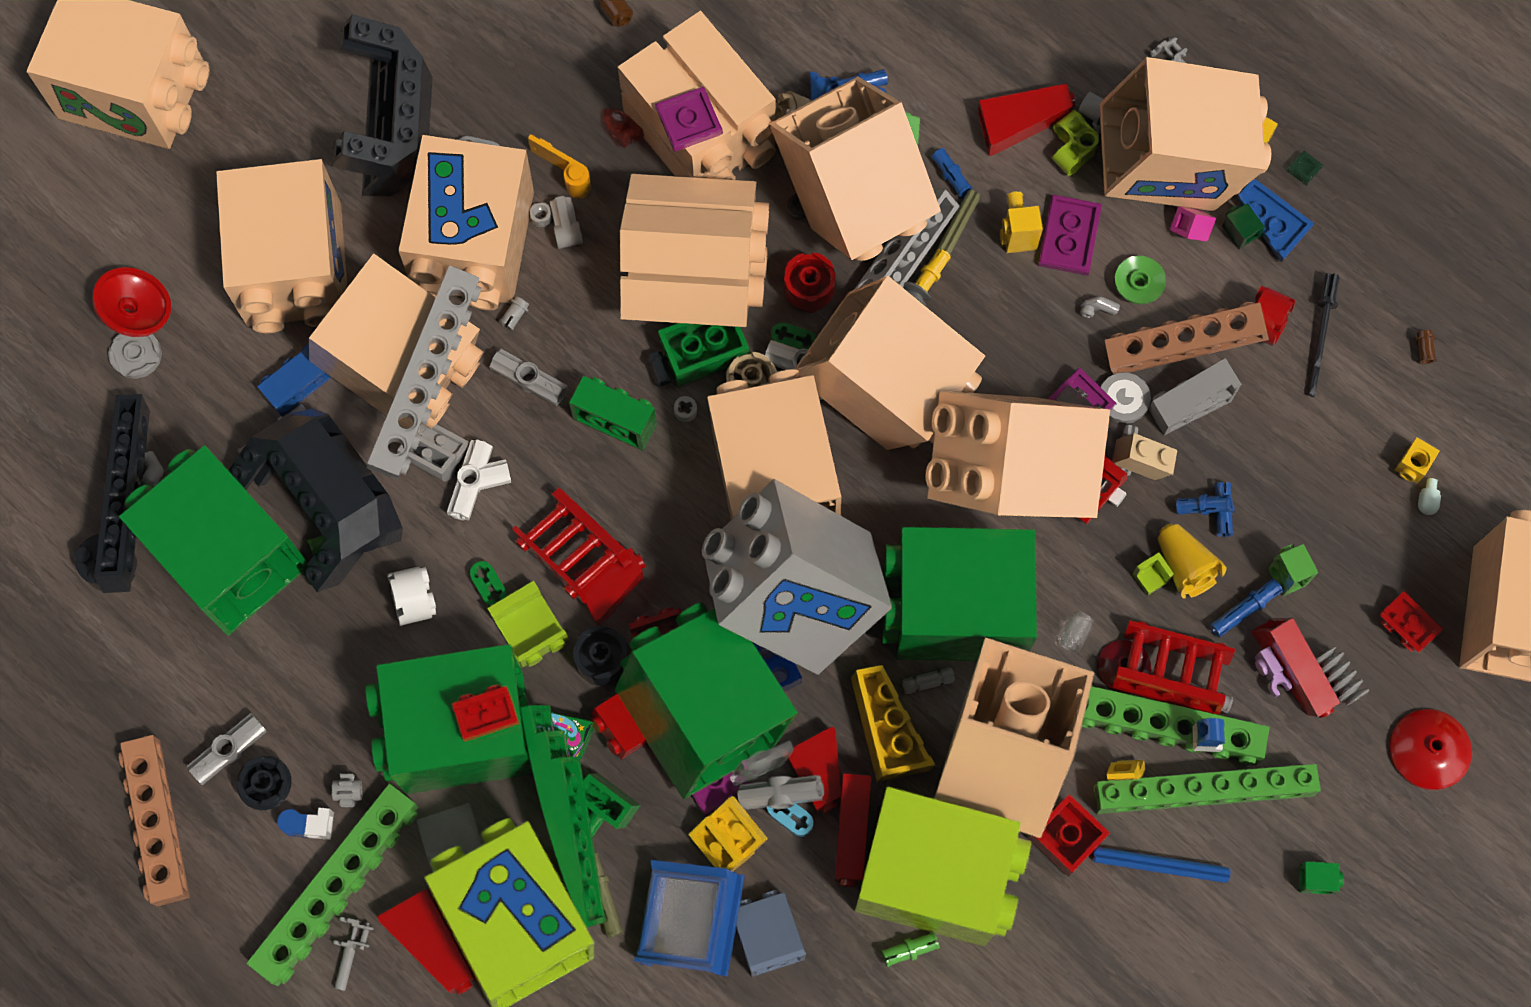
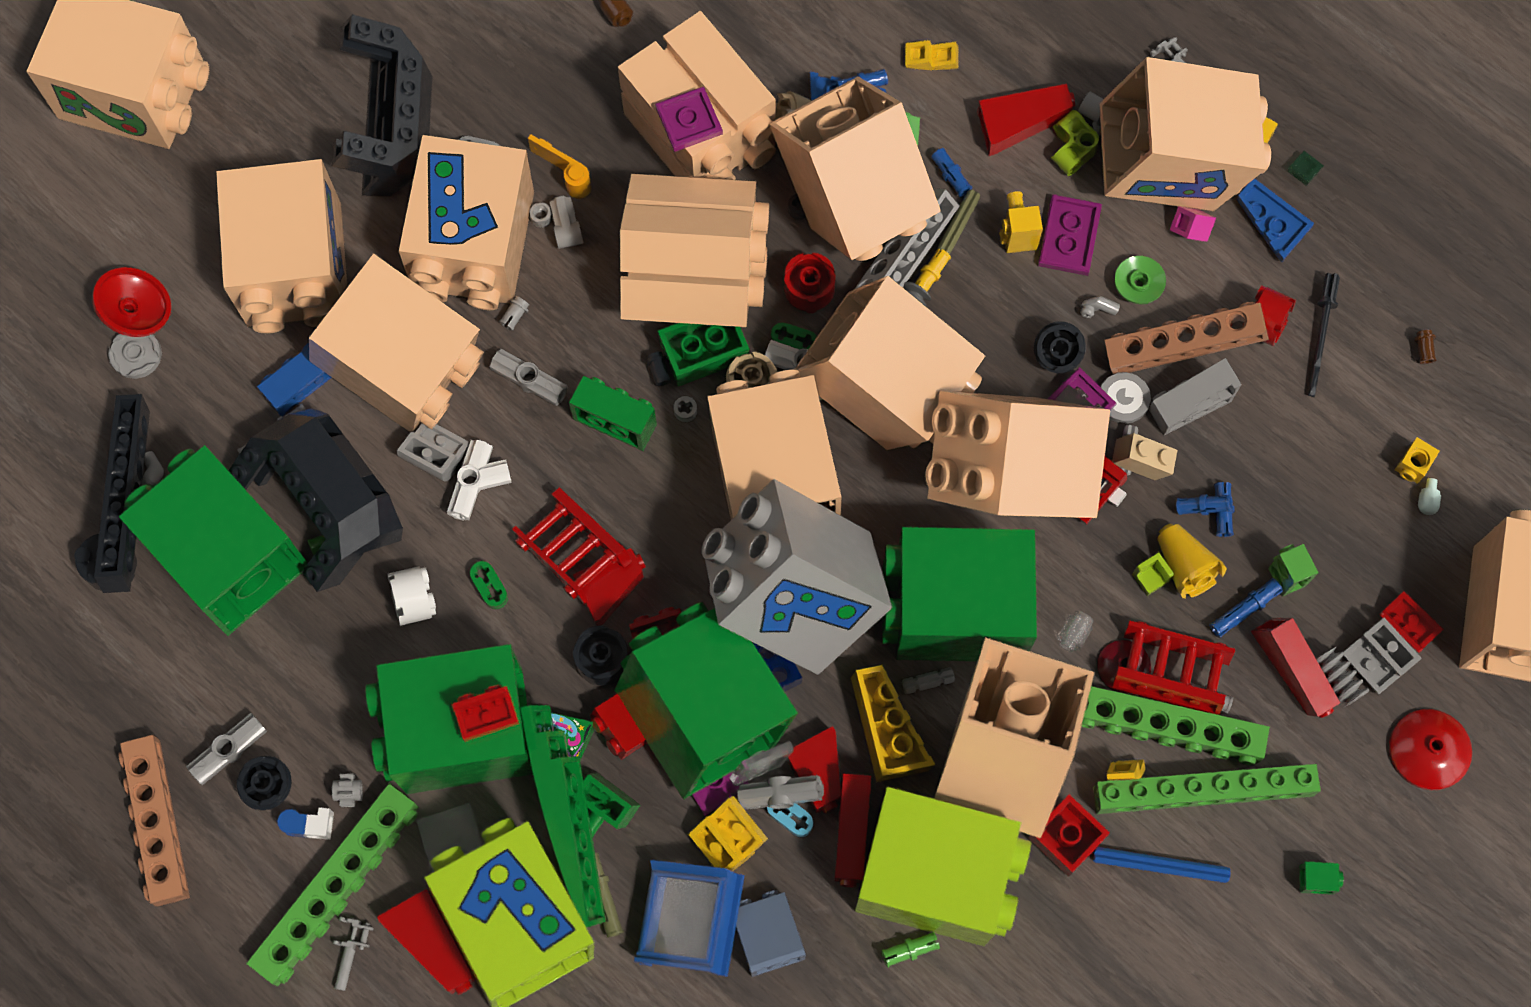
light grey brick [367,265,482,480] -> none
lime panel [487,581,569,667] -> none
clear red plate [604,108,644,148] -> none
blue leg [1193,718,1225,752] -> none
dark green brick [1222,203,1265,249] -> none
lavender plate [1255,647,1292,698] -> none
none -> yellow slope [905,40,958,70]
none -> black cone [1034,321,1086,373]
none -> light grey brick [1343,618,1422,695]

